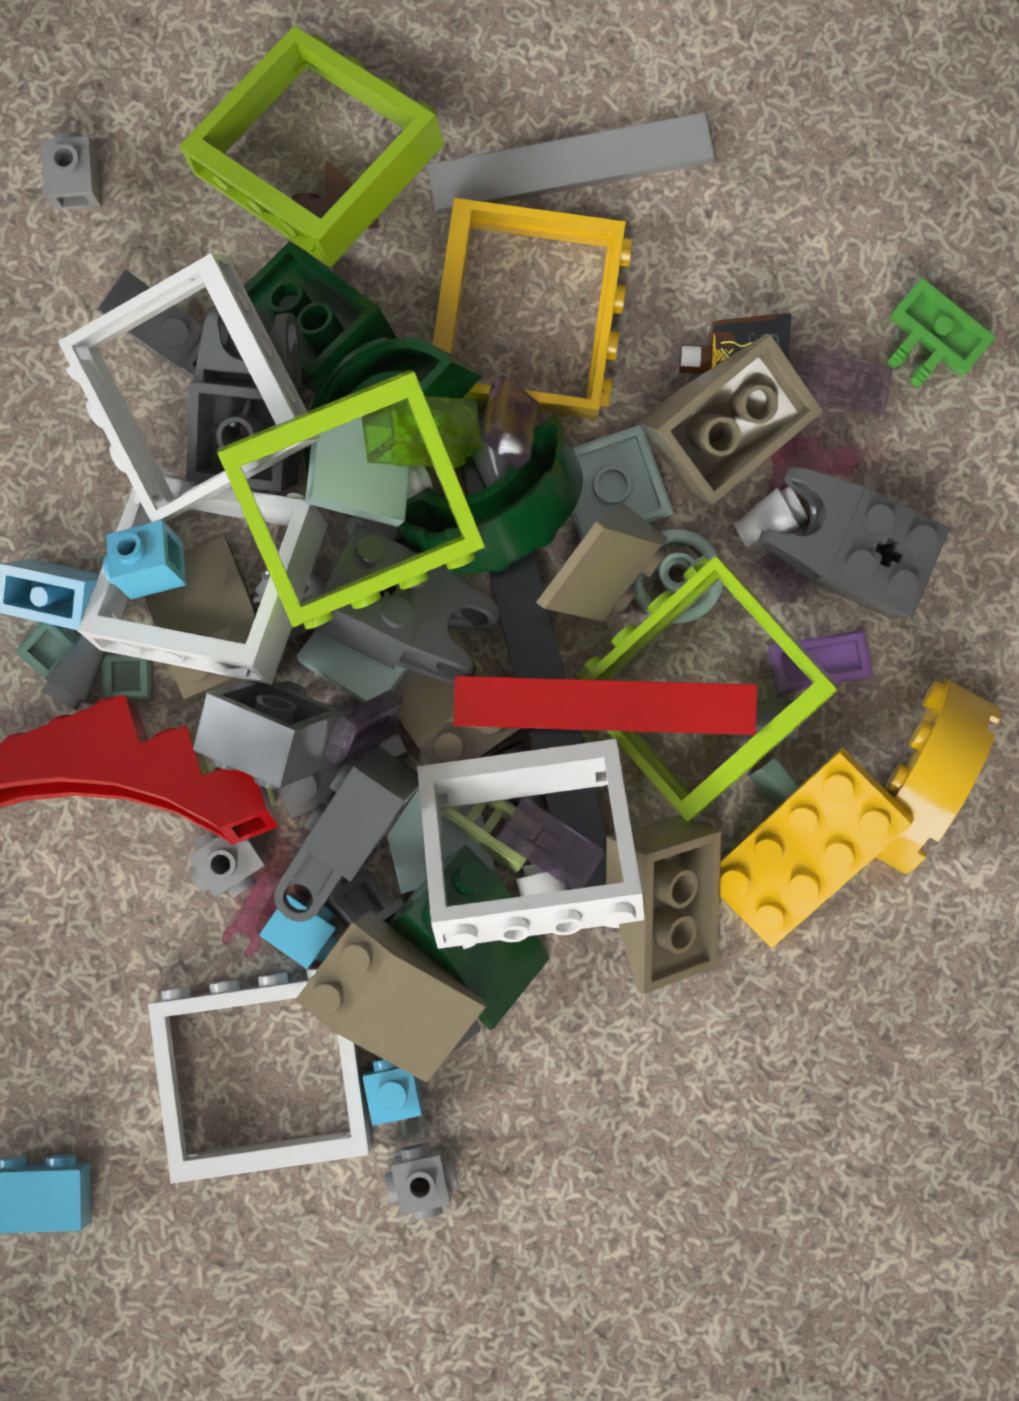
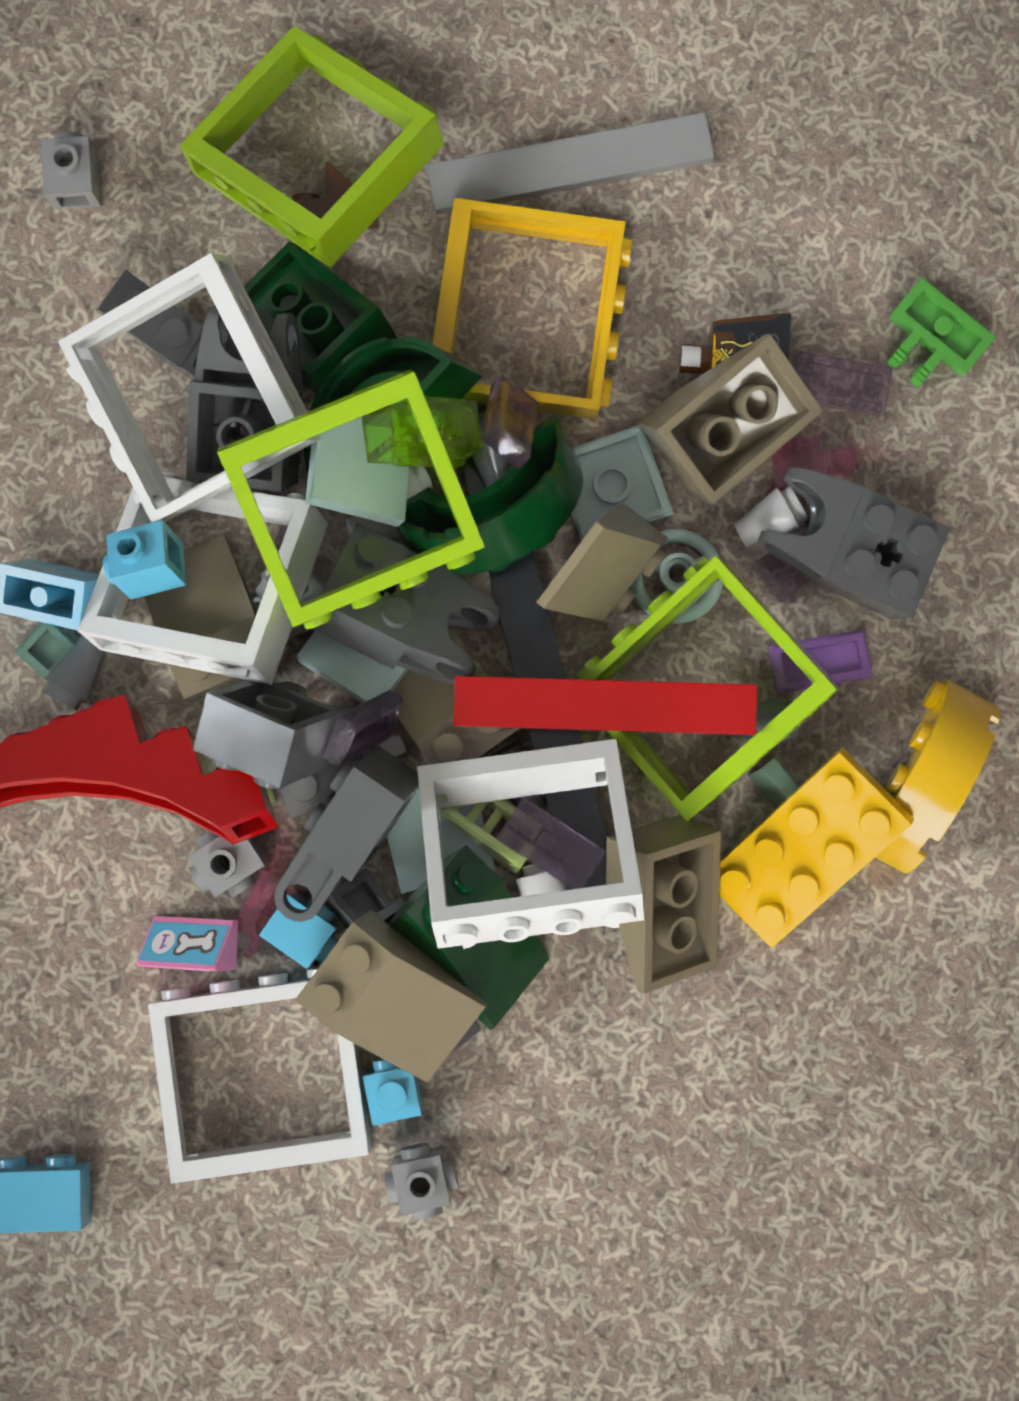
sand green tile [102,653,153,701] -> none
none -> slope [137,916,238,971]

